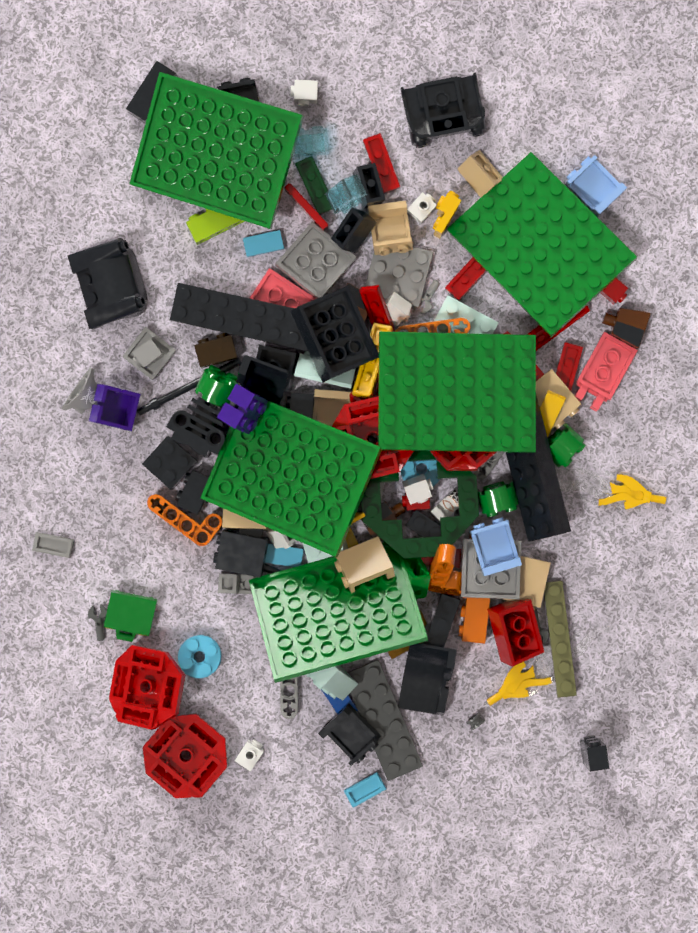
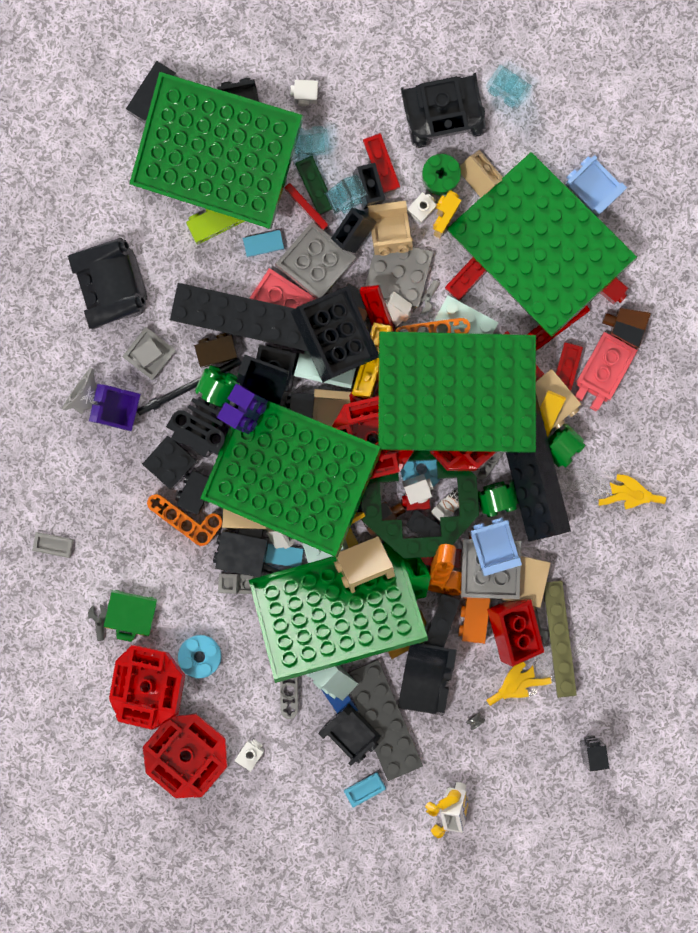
none -> green brick [422,154,461,196]
none -> torso [425,782,469,838]
none -> clear light blue brick [486,64,532,108]

